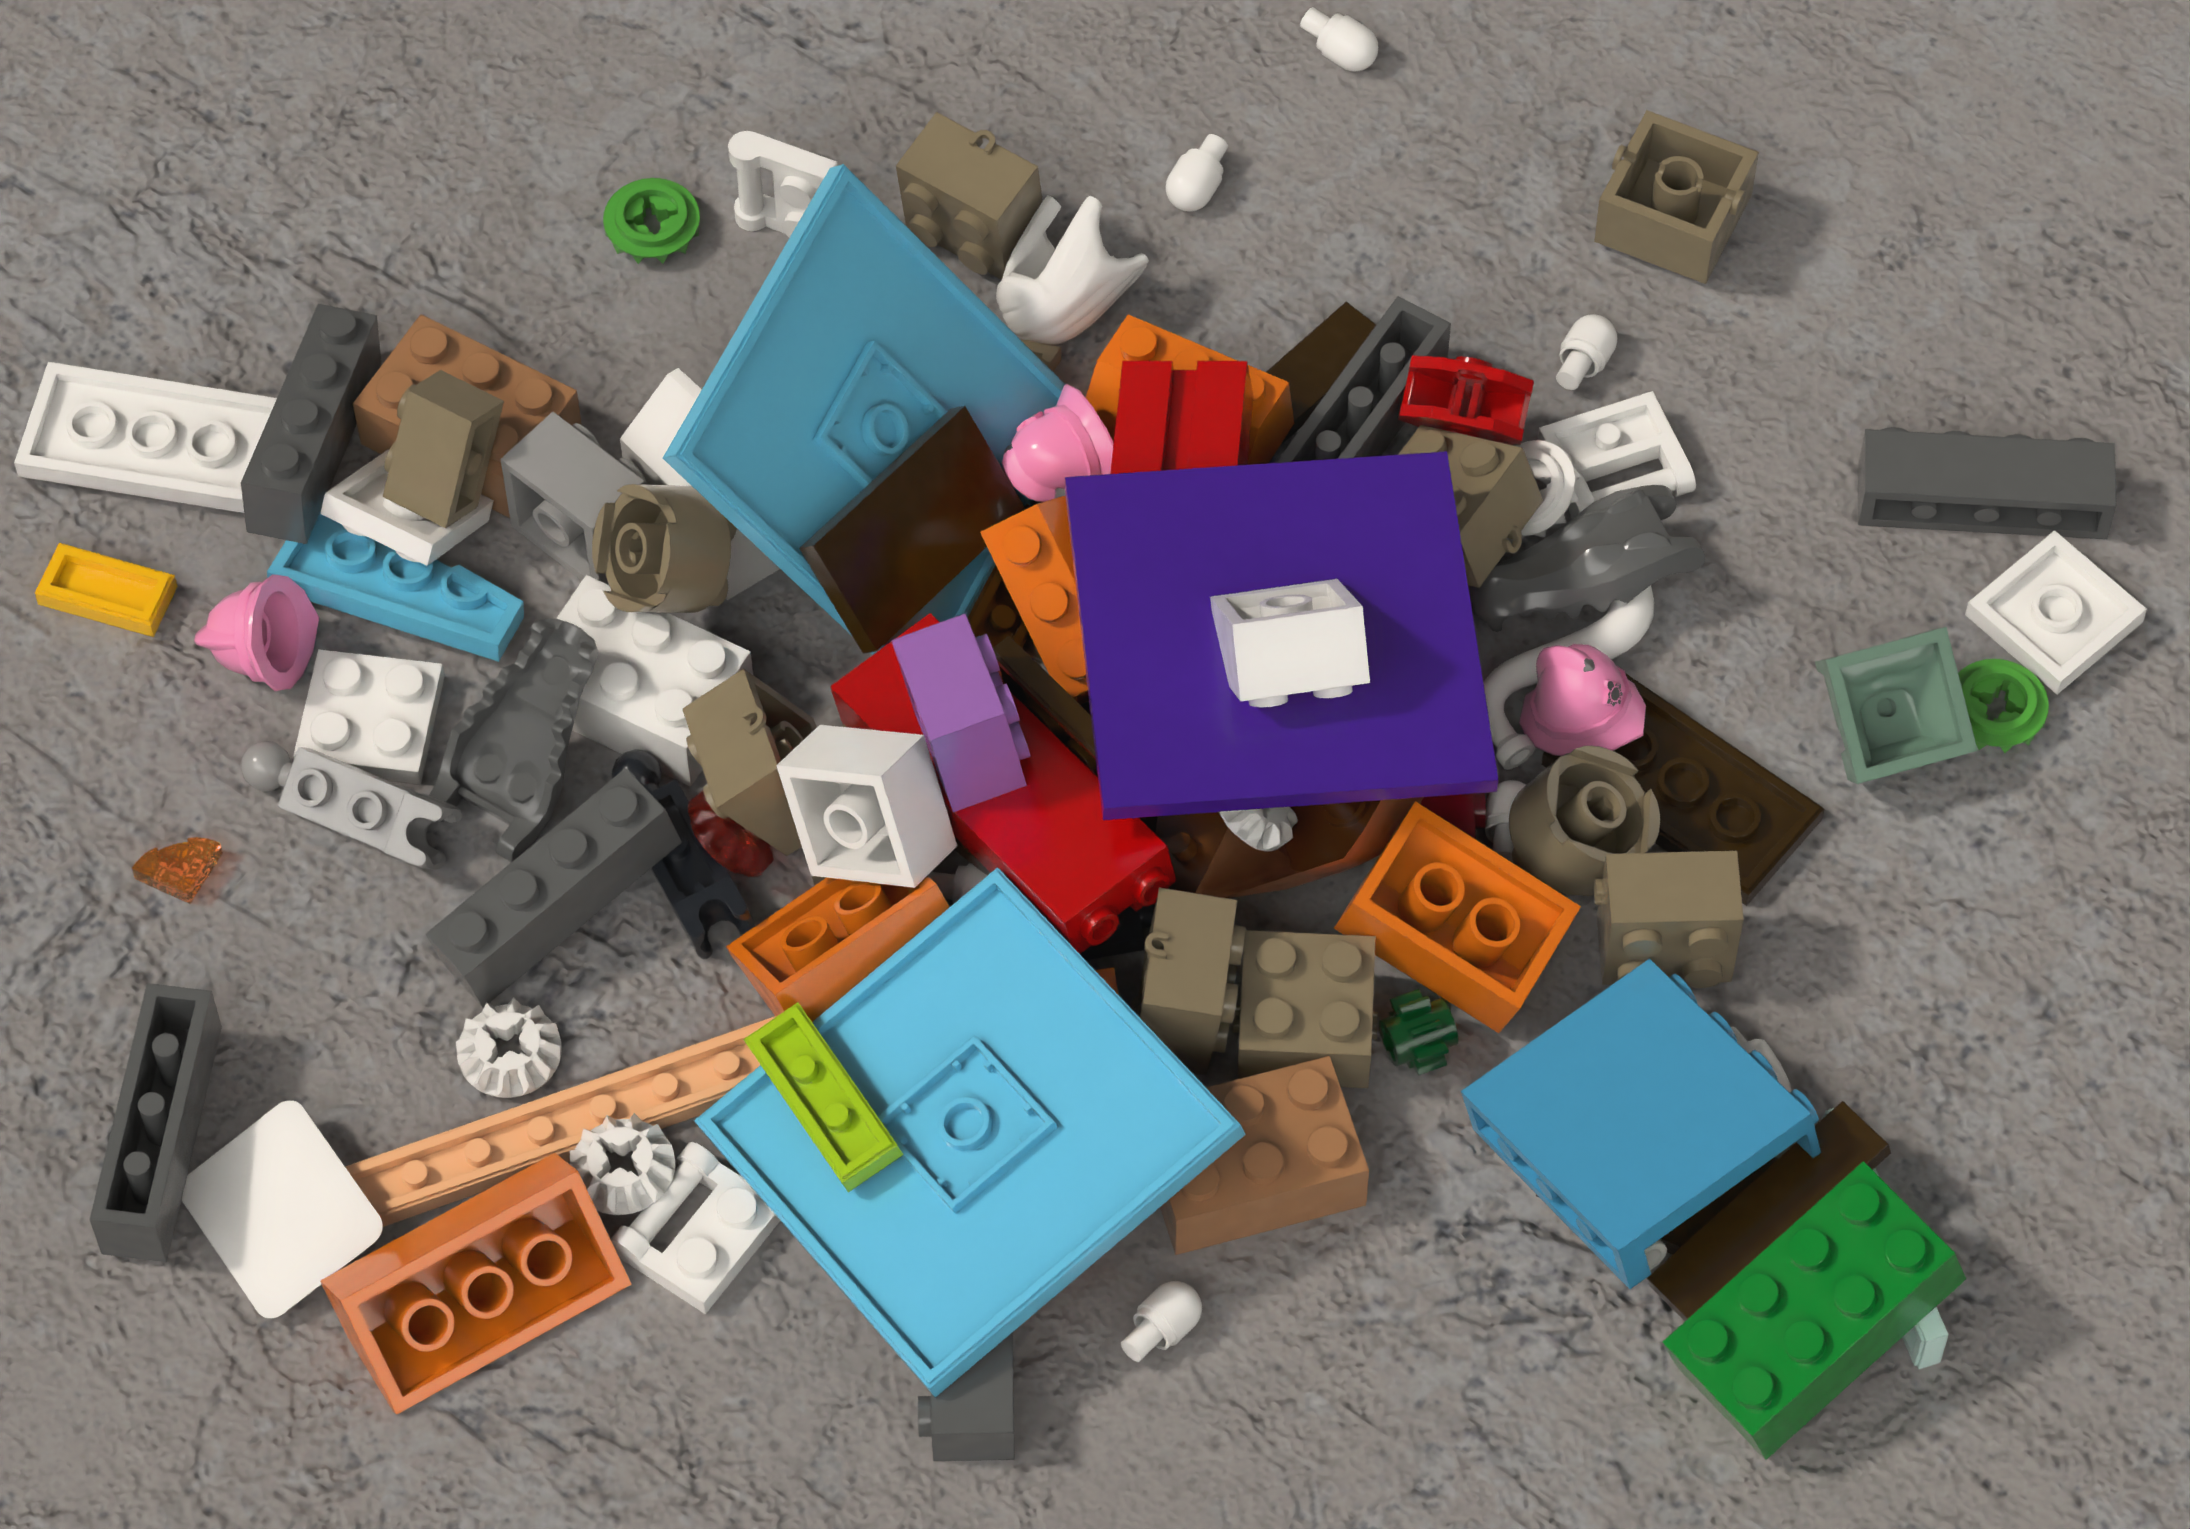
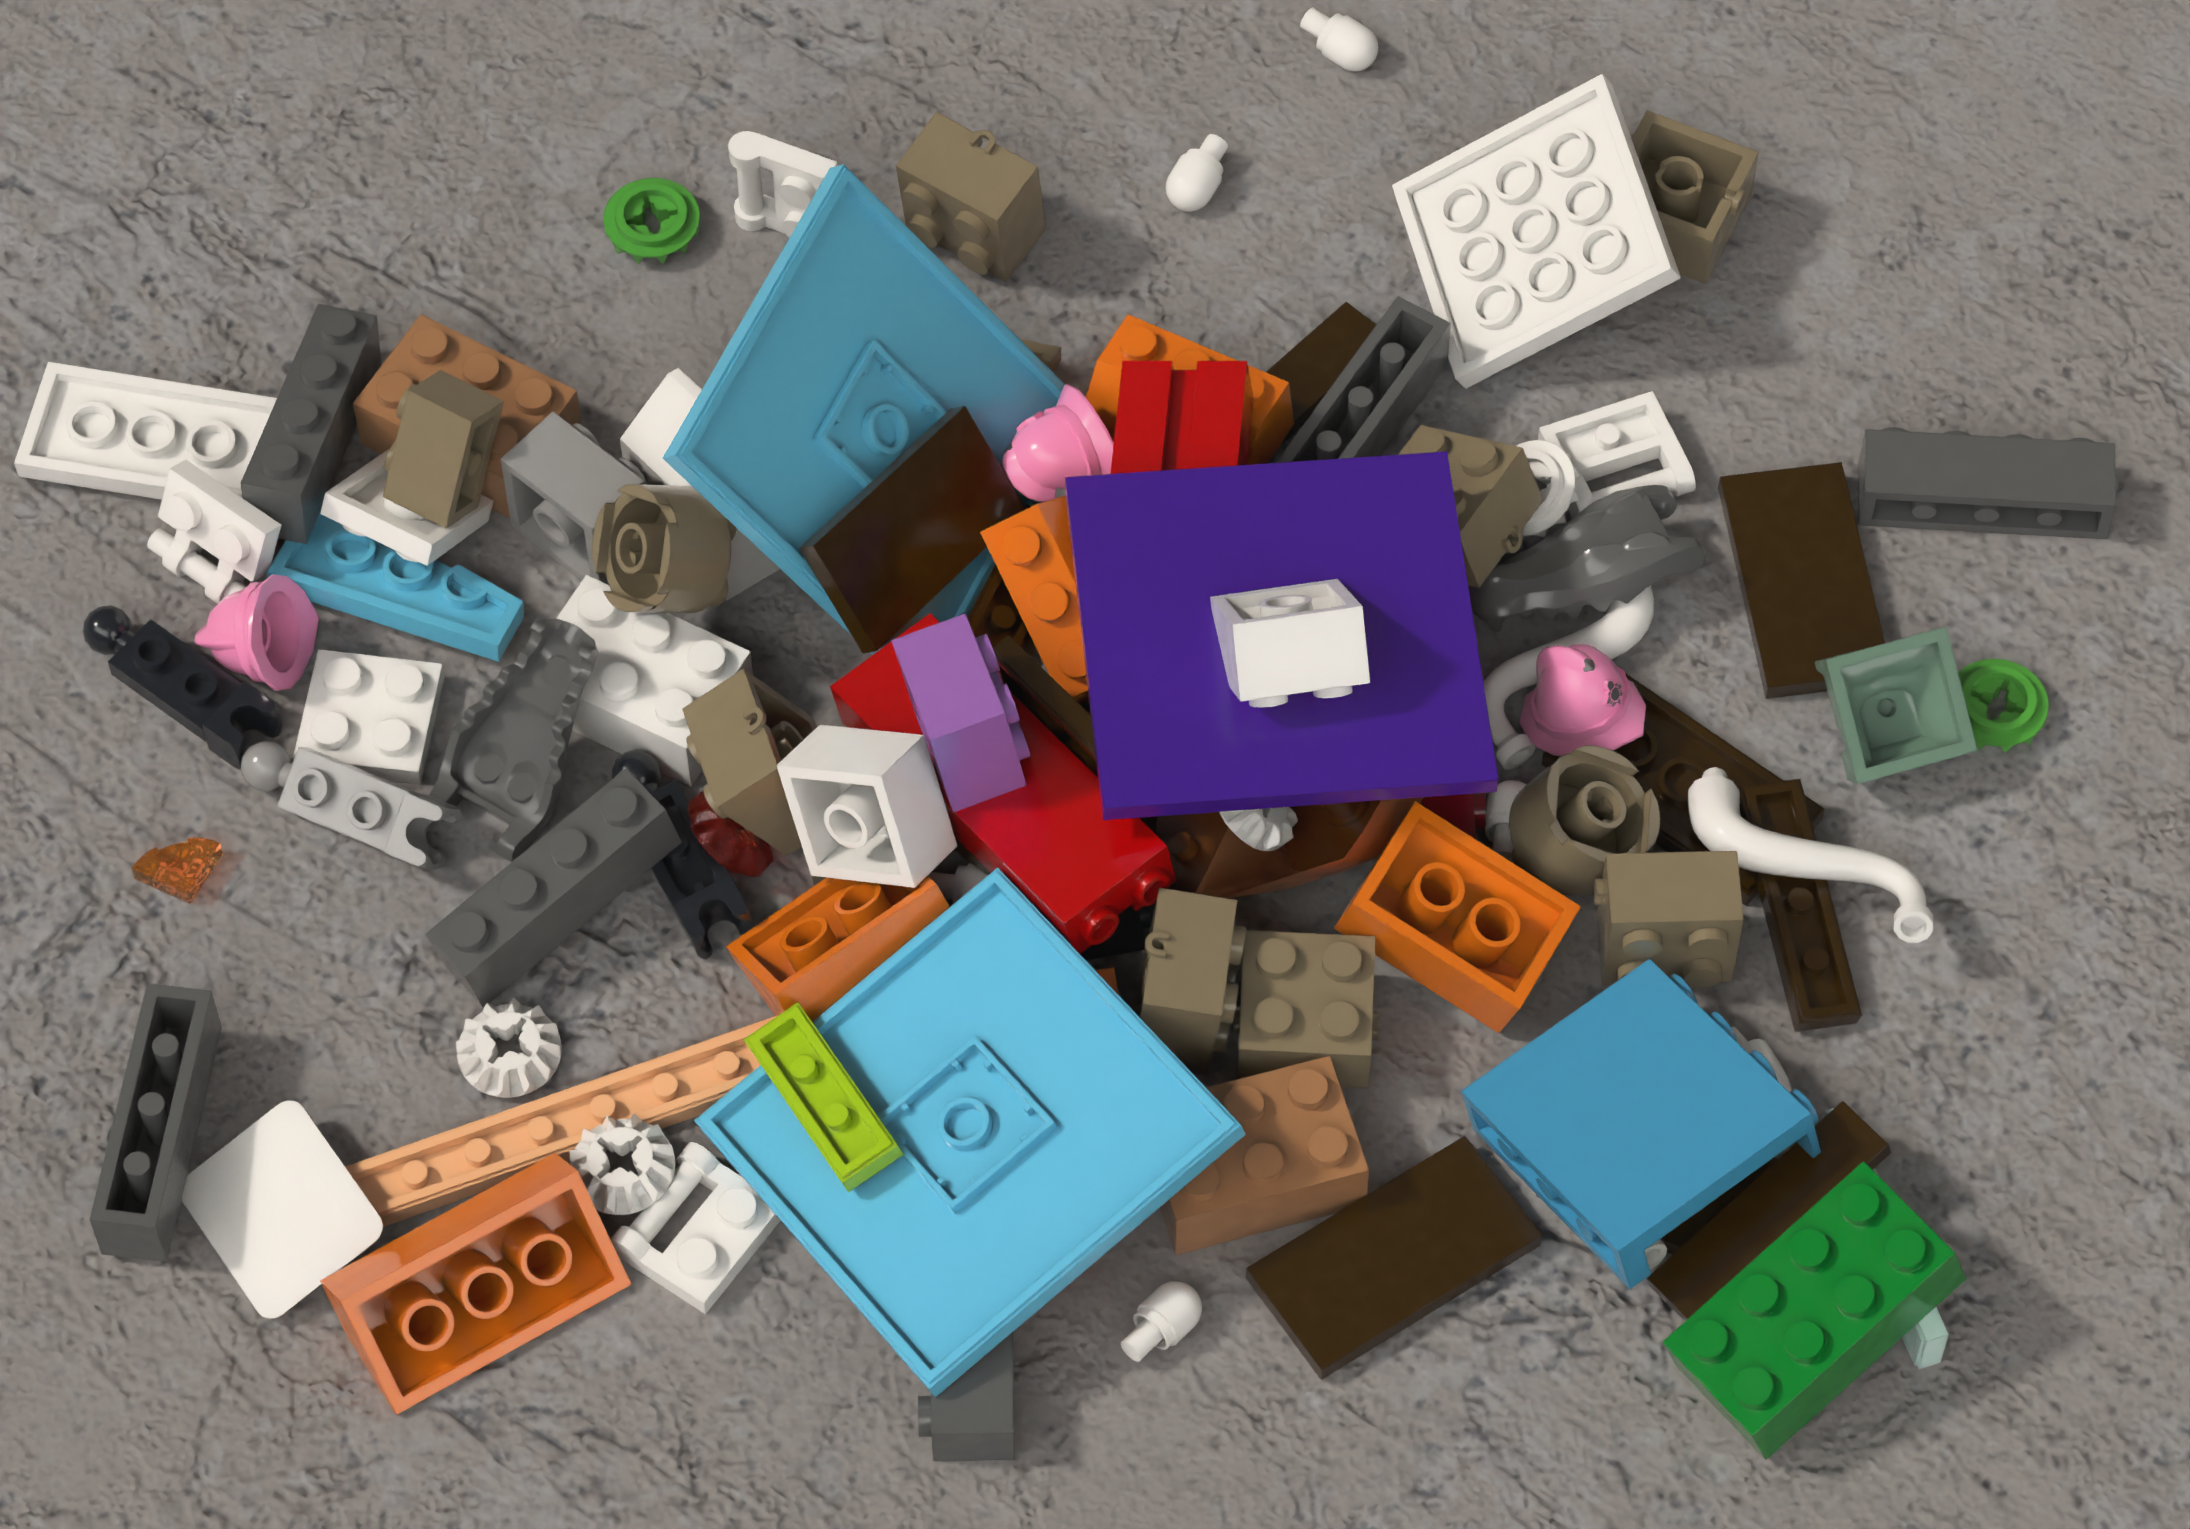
yellow tile [35,543,178,637] -> none
white hair [996,195,1149,346] -> none
dark green gear [1379,989,1459,1076] -> none
red hinge [1398,355,1534,445] -> none
white cylinder [1556,314,1617,390] -> none
white plate [1965,530,2147,695] -> none
none -> black plate [83,605,282,770]
none -> white plate [147,459,281,604]
none -> dark brown tile [1246,1136,1542,1380]
none -> white plate [1392,74,1681,389]
none -> white animal [1688,767,1933,943]
none -> dark brown tile [1718,462,1885,699]
none -> dark brown tile [1738,779,1862,1032]

